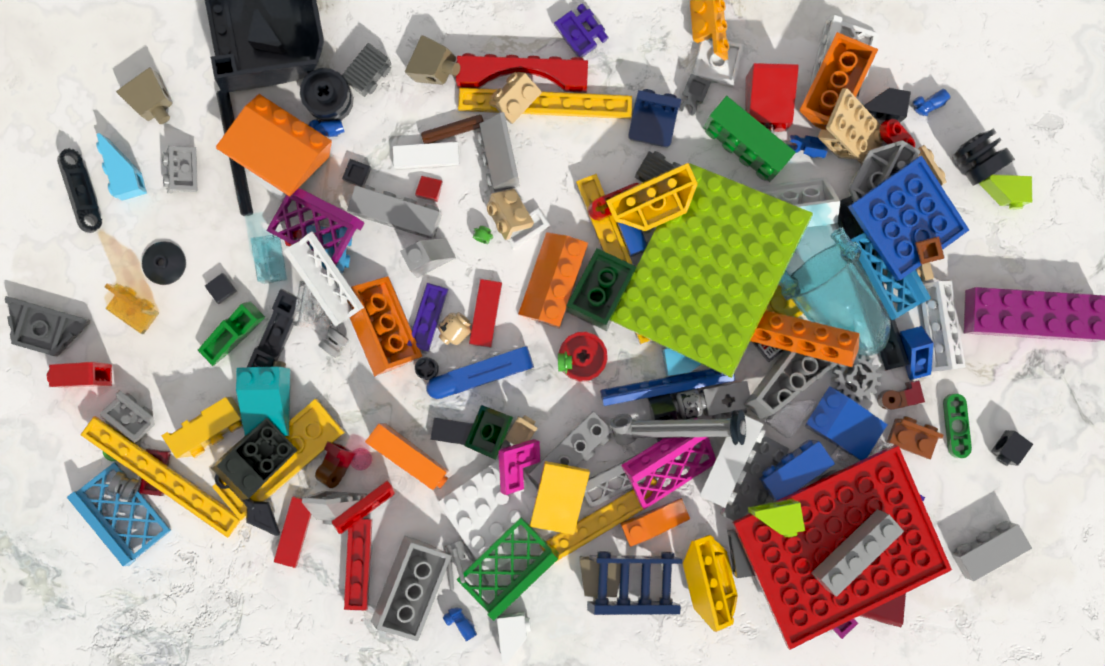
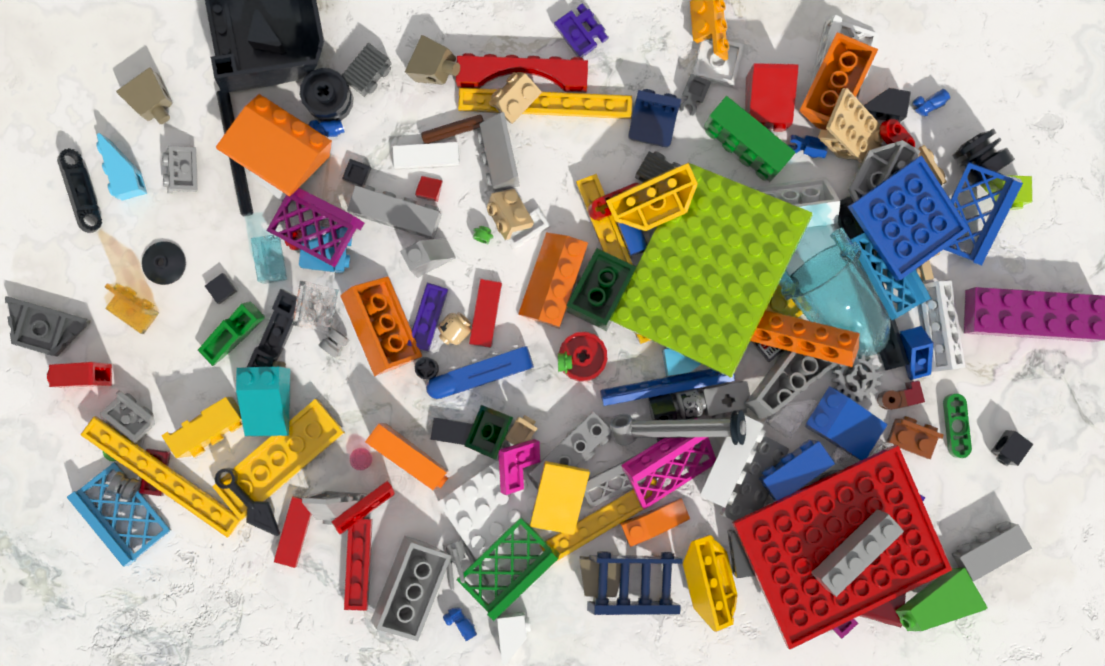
pearl dark grey slope [210,418,298,500] -> none
white fence [284,232,364,327] -> none
leg [315,441,355,488] -> none
lime slope [748,499,805,537] -> none
dark orange slope [915,236,945,264] -> none
none -> bright green slope [896,567,988,631]
none -> blue fence [943,162,1023,266]

